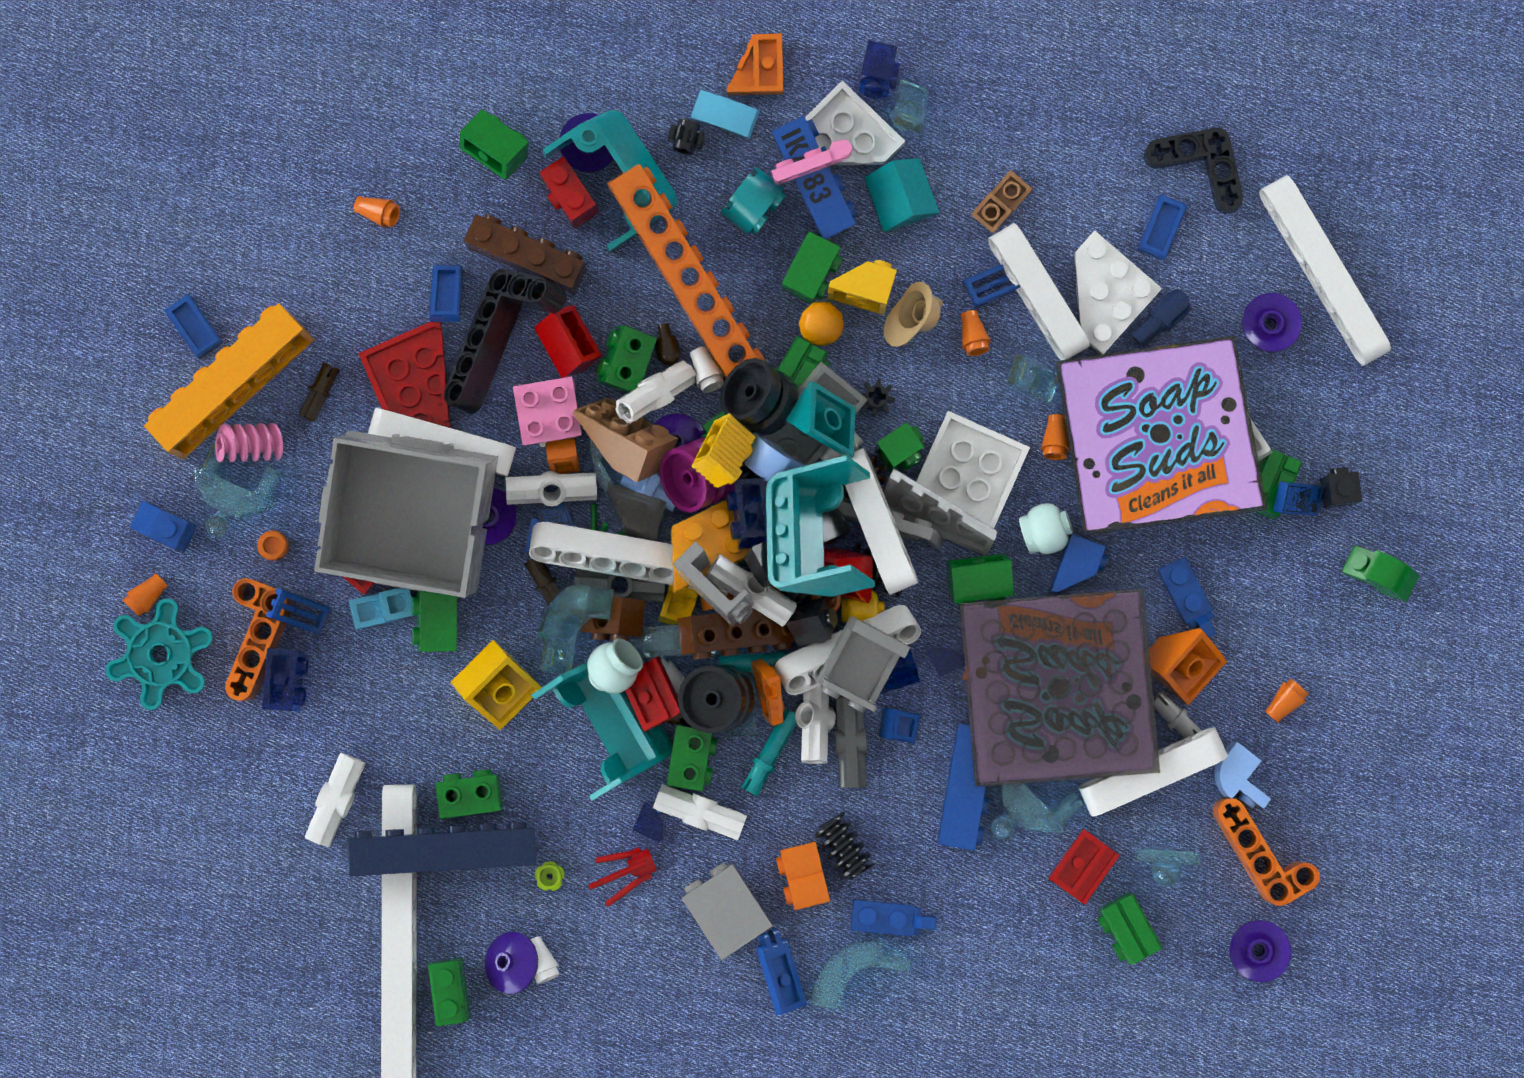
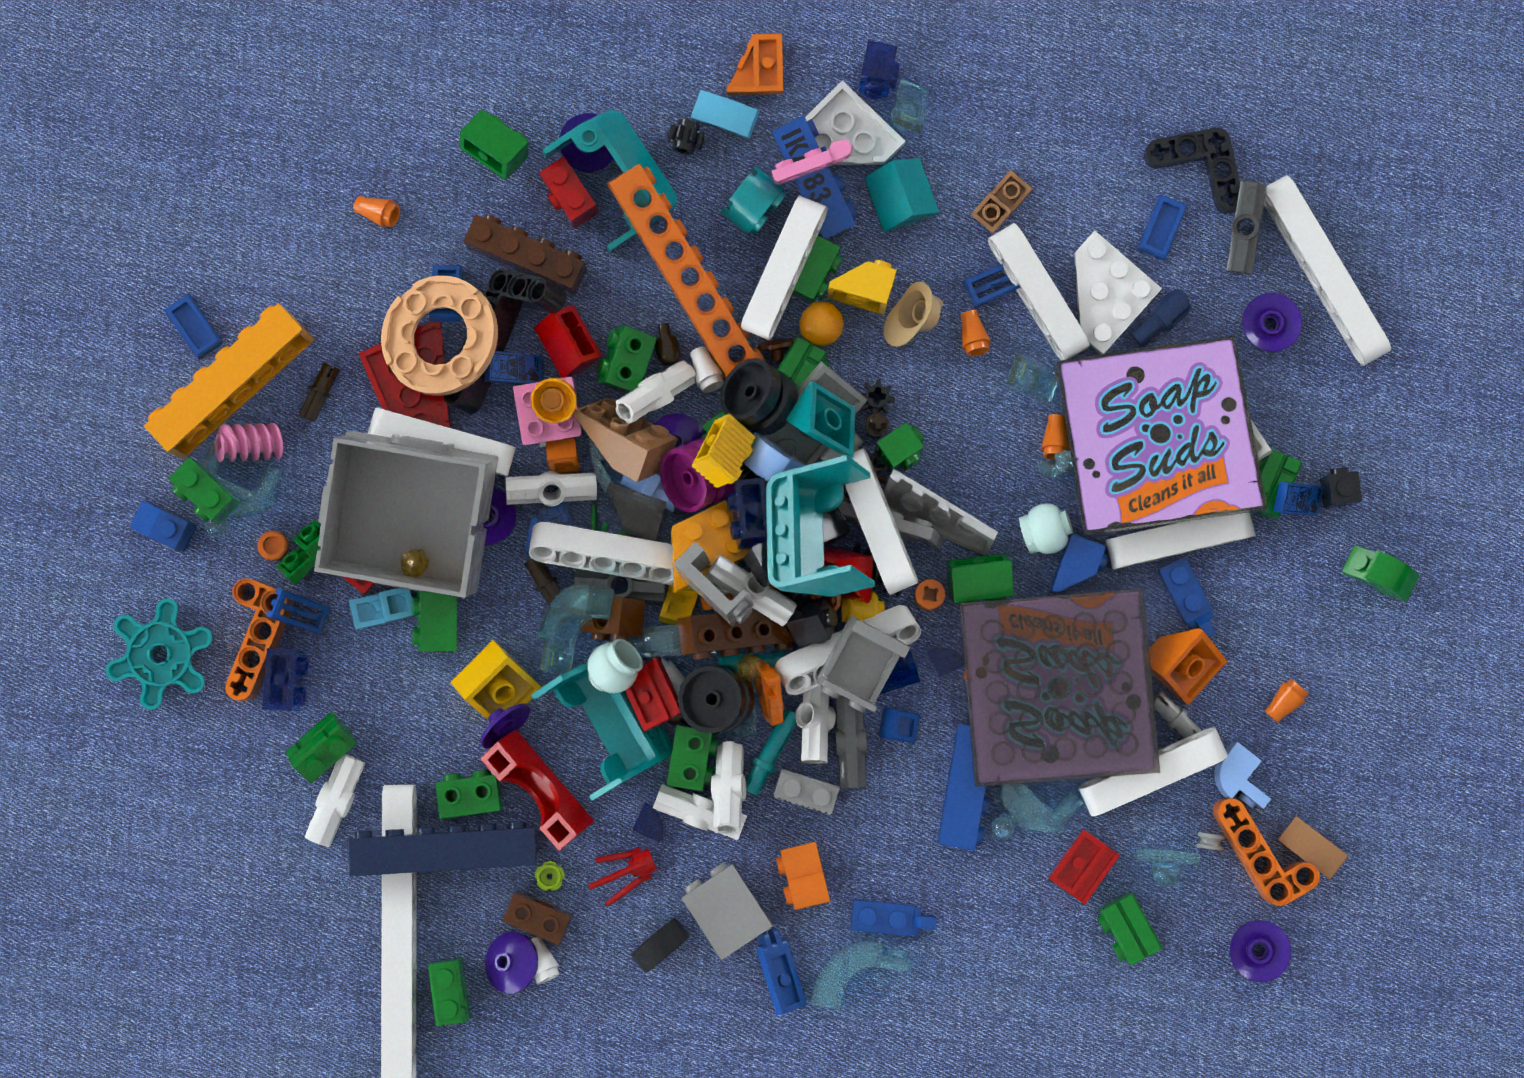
orange cone [122,573,168,617] -> none
black piece [815,811,876,880] -> none
white plate [916,411,1030,529] -> none
none -> green brick [168,457,241,524]
none -> green slope [276,520,321,586]
none -> green brick [285,711,357,784]
none -> light nougat plate [381,276,498,396]
none -> clear yellow plate [401,549,429,577]
none -> dark purple dish [480,703,531,749]
none -> red arch [480,729,594,851]
none -> blue tile [485,351,542,385]
none -> reddish brown brick [502,890,574,945]
none -> light orange hair [531,378,577,424]
none -> black tyre [631,917,690,973]
none -> white piece [711,741,746,836]
none -> clear yellow plate [737,653,761,683]
none -> white beam [741,195,828,340]
none -> reddish brown plant [757,338,793,361]
none -> light grey brick [774,769,840,815]
none -> dark brown axle [865,412,889,438]
none -> orange wheel [914,579,945,610]
none -> clear light blue arm [1037,450,1074,478]
none -> white beam [1105,508,1256,570]
none -> light grey bush [1196,832,1225,851]
none -> dark grey piece [1227,181,1267,274]
none -> medium nougat slope [1278,816,1349,880]

